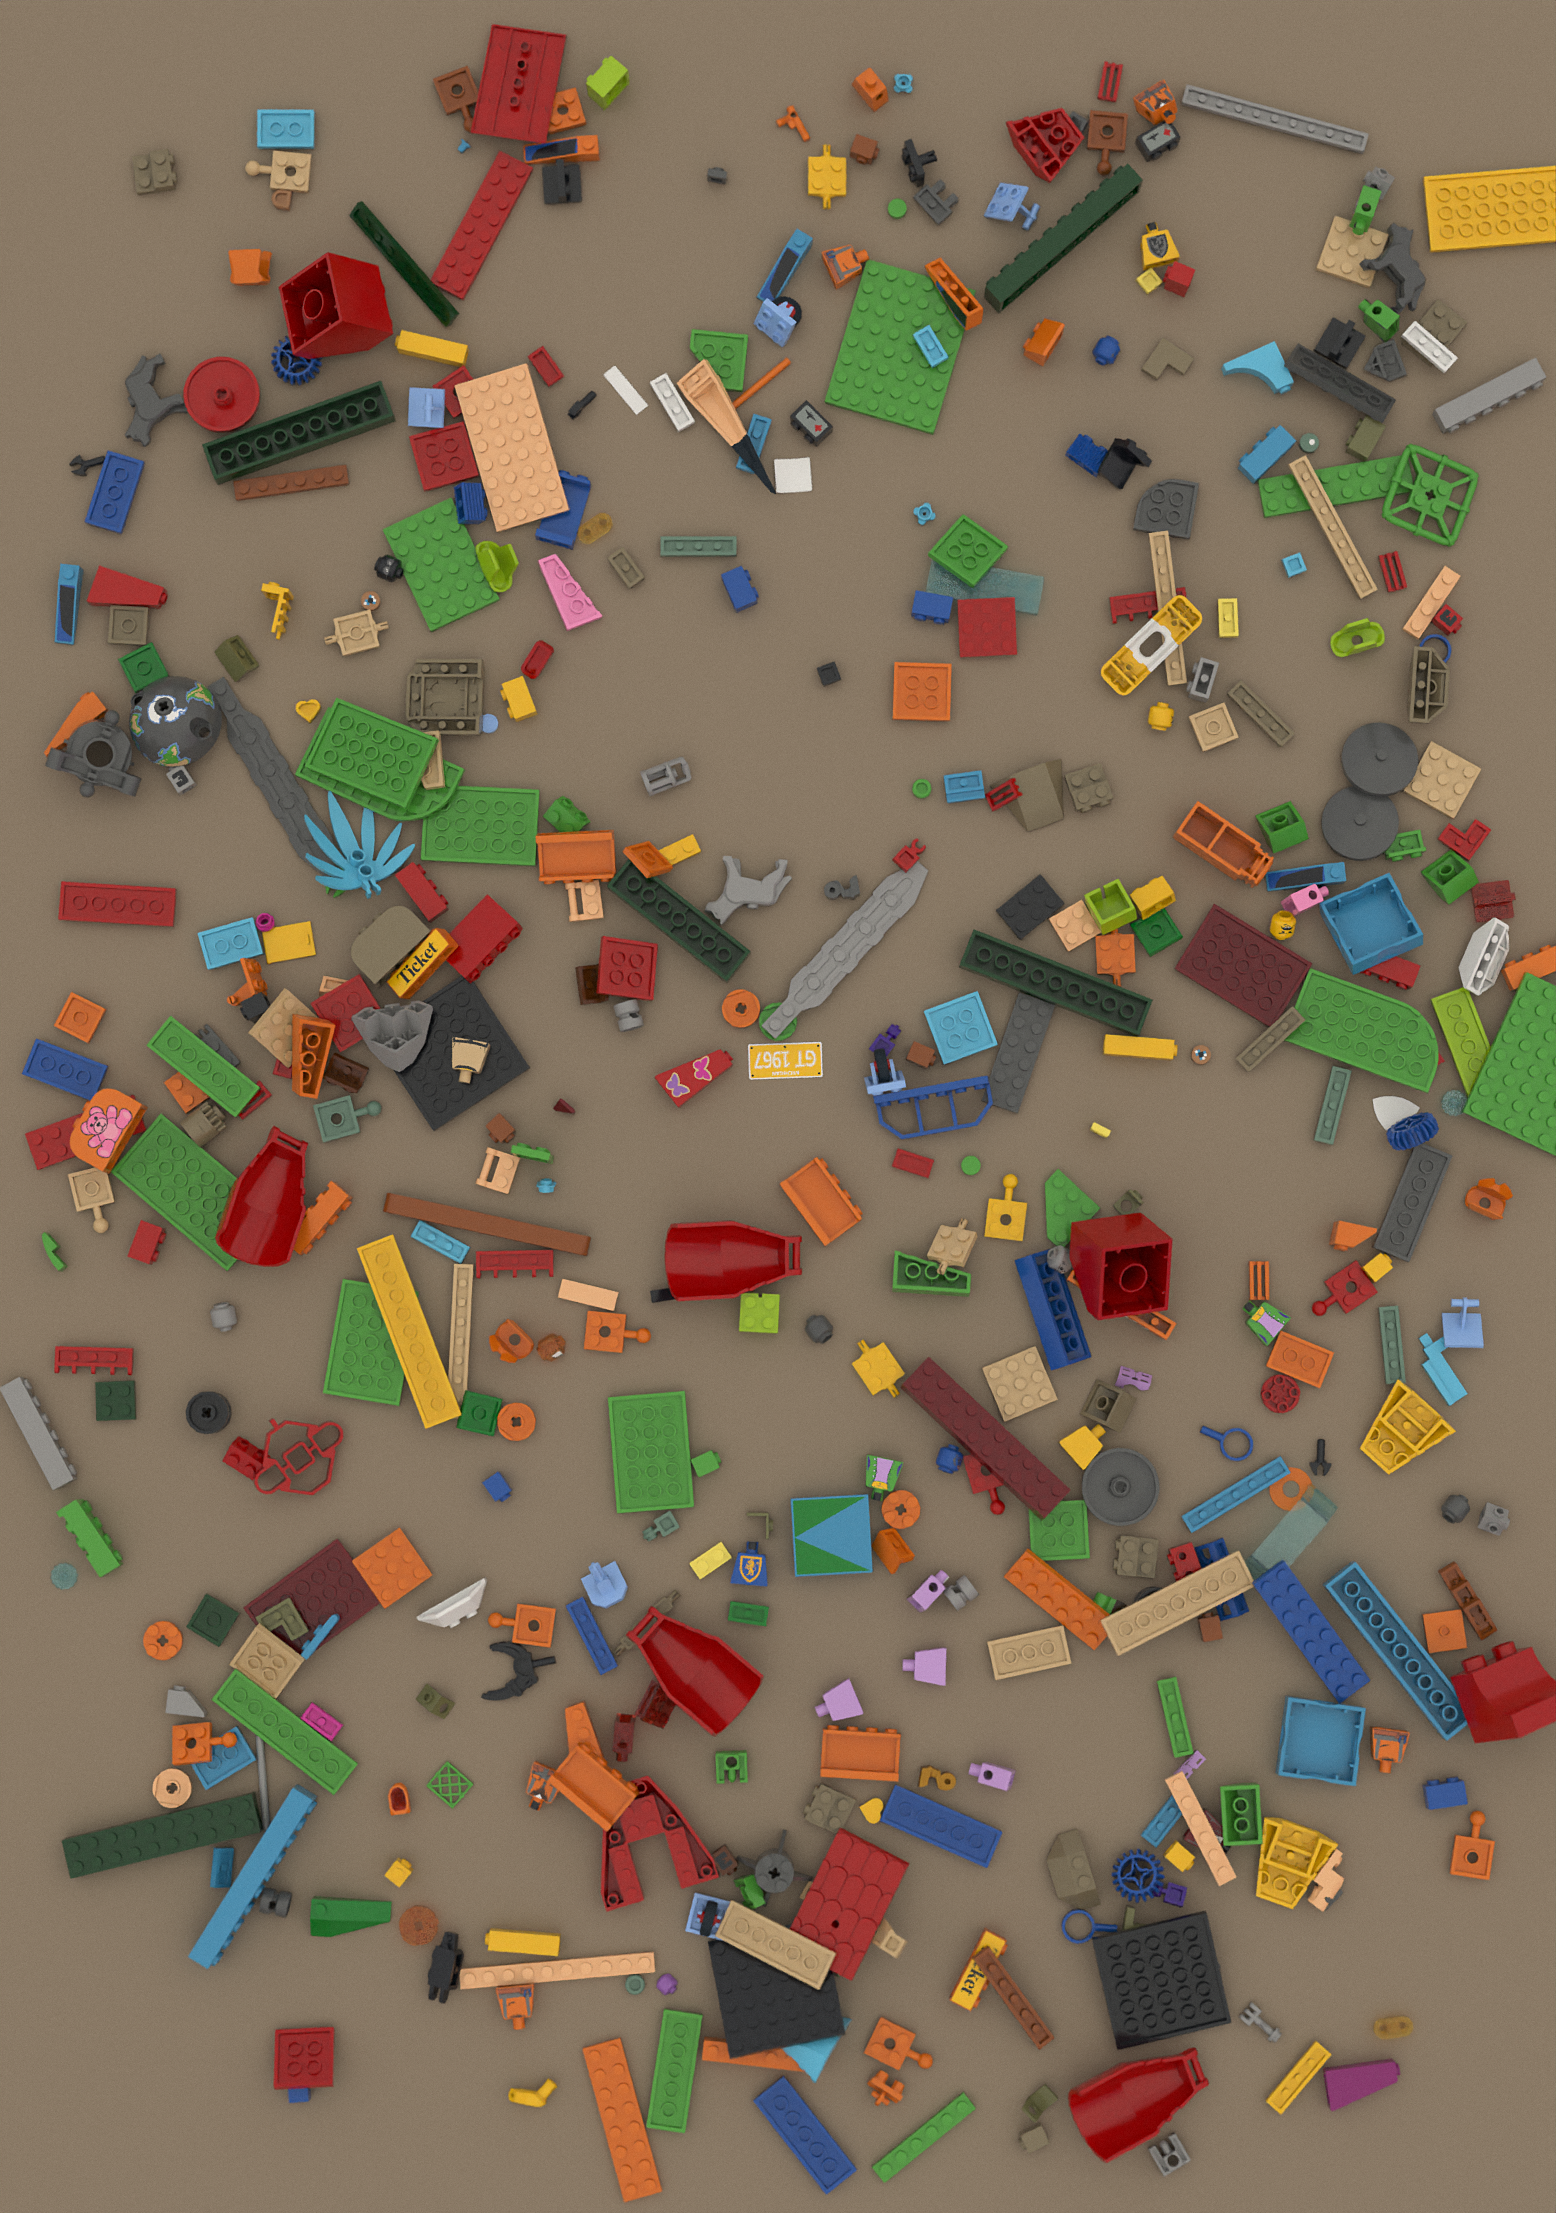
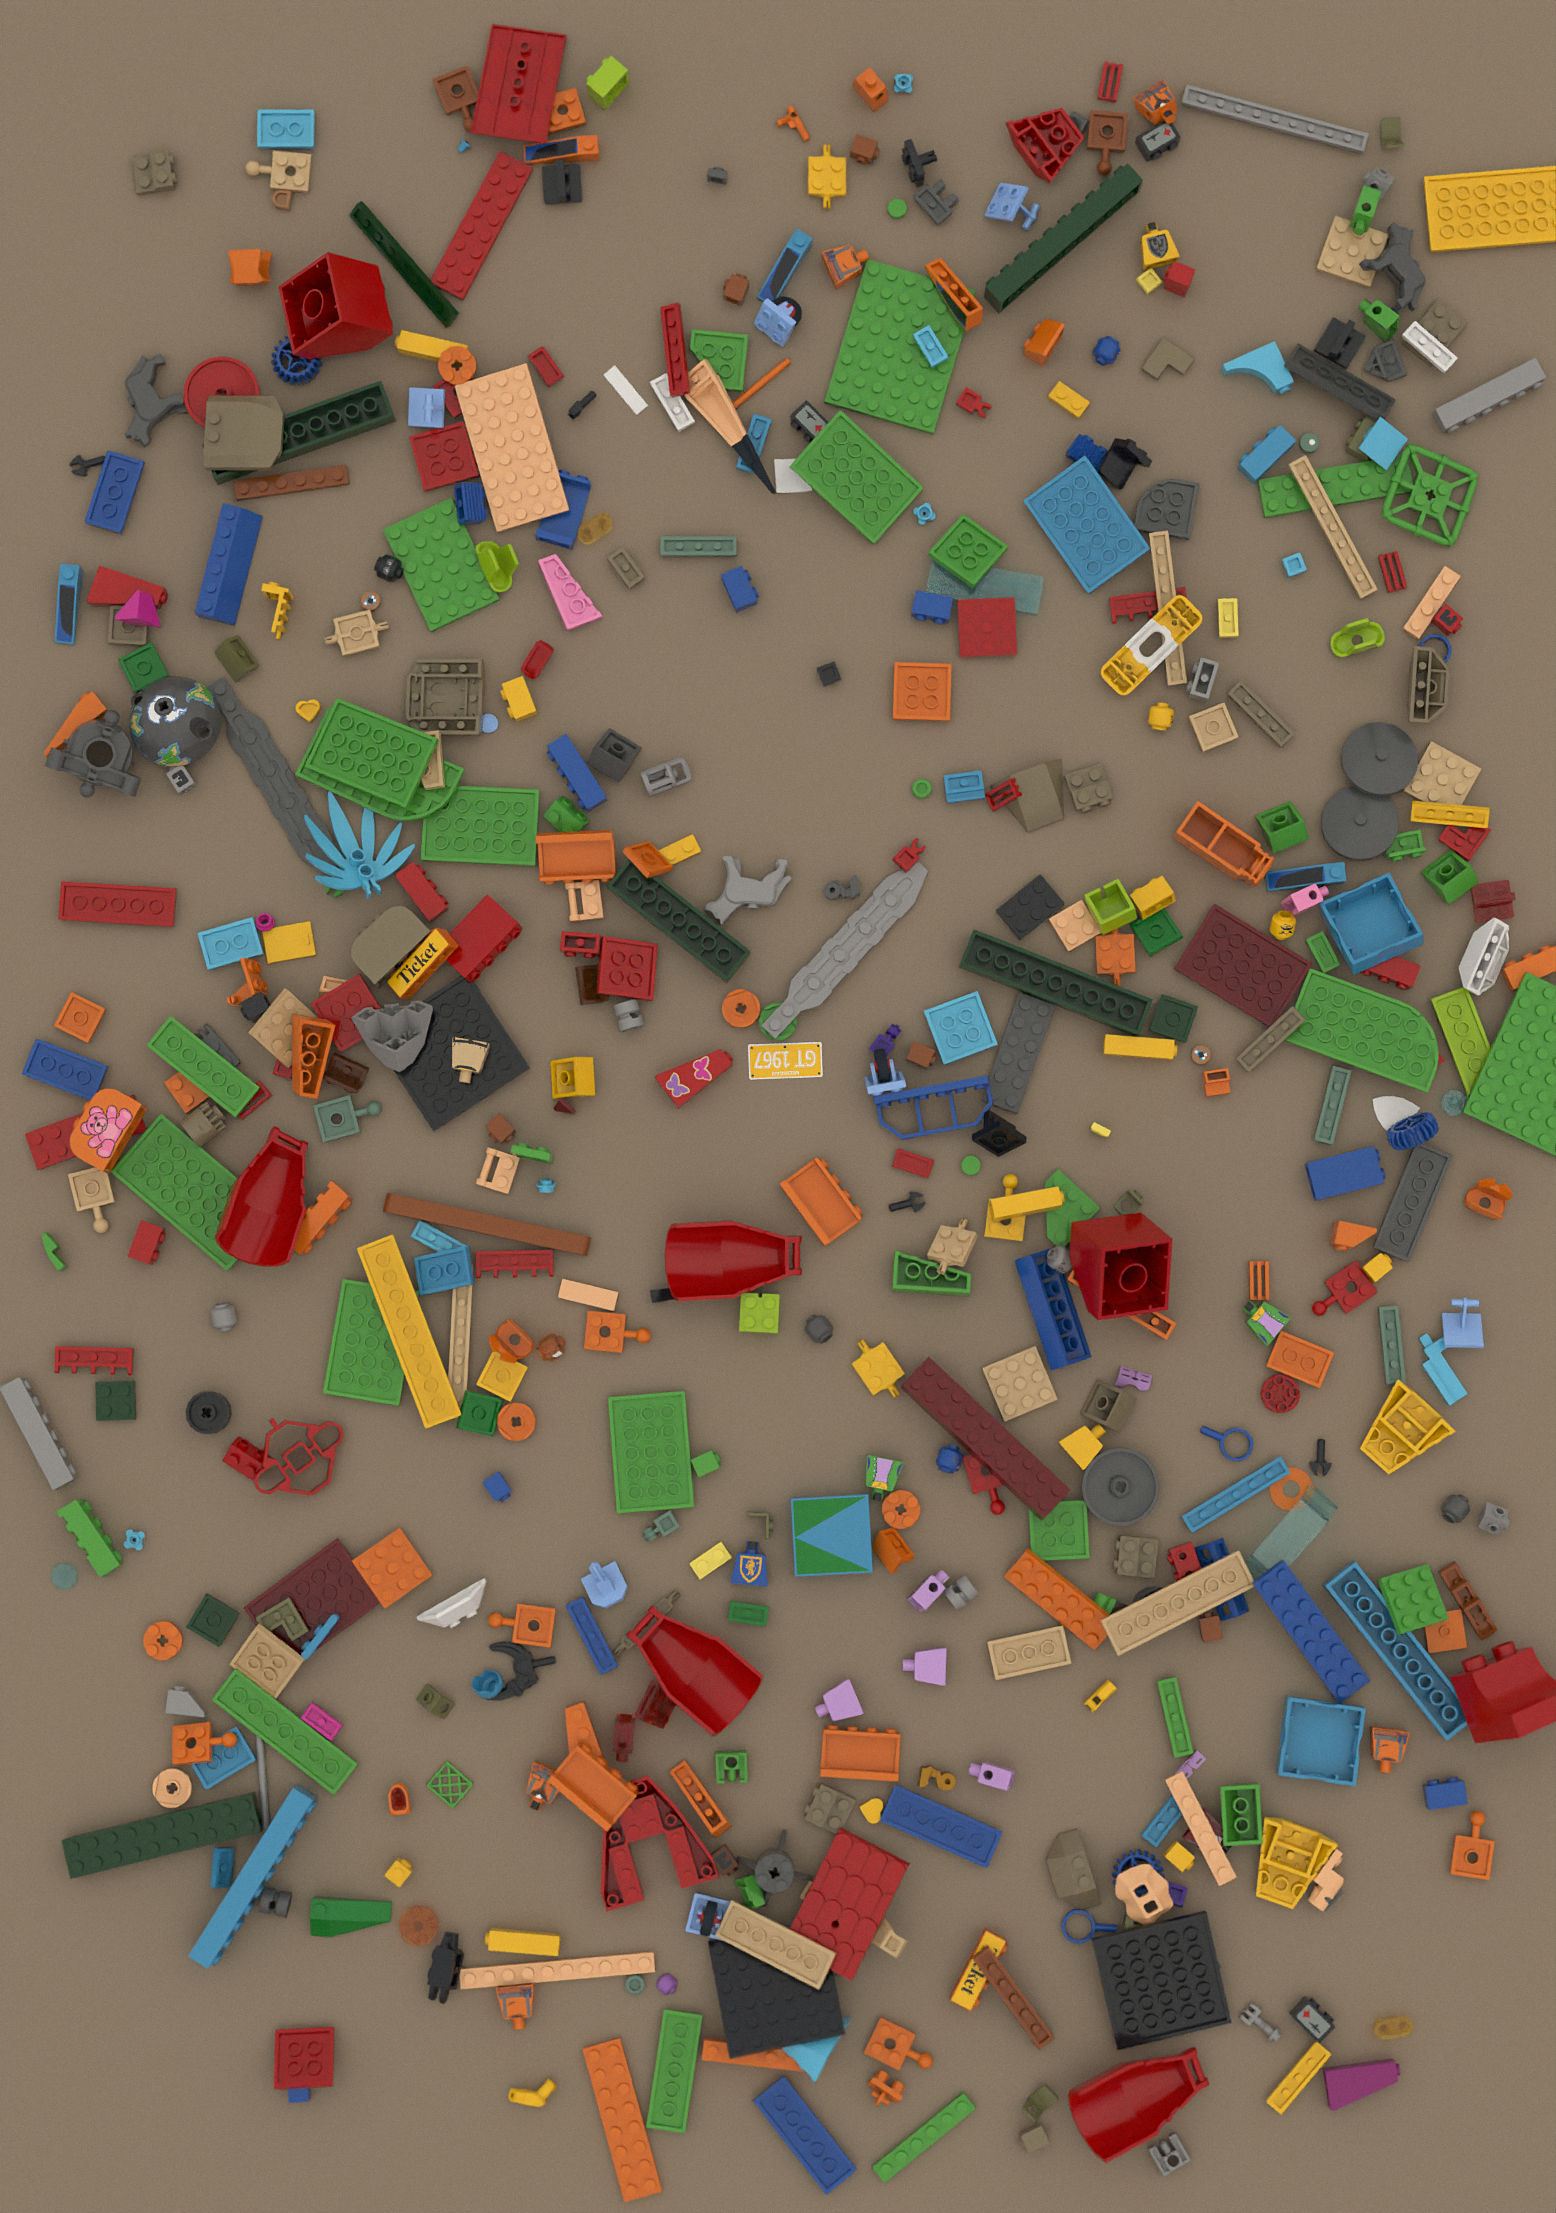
none -> dark pink slope [115,589,162,628]
none -> medium azure plate [124,1529,145,1550]
none -> blue slope [195,503,263,626]
none -> dark tan wedge [203,396,284,470]
none -> dark azure plate [414,1246,474,1296]
none -> orange plate [438,346,477,385]
none -> dark azure hair [471,1670,503,1699]
none -> yellow plate [476,1351,528,1402]
none -> blue brick [546,734,608,812]
none -> yellow slope [550,1057,595,1099]
none -> red brick [560,931,601,959]
none -> dark grey slope [587,728,642,782]
none -> red plate [660,303,690,398]
none -> orange slope [669,1760,732,1838]
none -> dark orange brick [723,274,749,307]
none -> bright green plate [789,410,924,544]
none -> black bar [889,1192,925,1212]
none -> red plate [956,387,992,418]
none -> black bracket [972,1110,1027,1157]
none -> yellow brick [989,1186,1065,1222]
none -> dark azure plate [1023,456,1151,594]
none -> yellow plate [1048,381,1090,419]
none -> yellow bar [1083,1680,1117,1713]
none -> light nougat piece [1115,1864,1173,1925]
none -> dark green plate [1149,994,1198,1043]
none -> orange piece [1202,1068,1231,1097]
none -> brick [1289,1996,1335,2044]
none -> bright green plate [1305,931,1341,973]
none -> blue panel [1305,1146,1385,1201]
none -> medium azure piece [1358,417,1408,470]
none -> bright green plate [1377,1564,1449,1635]
none -> olive bracket [1381,117,1404,148]
none -> yellow plate [1410,801,1490,828]

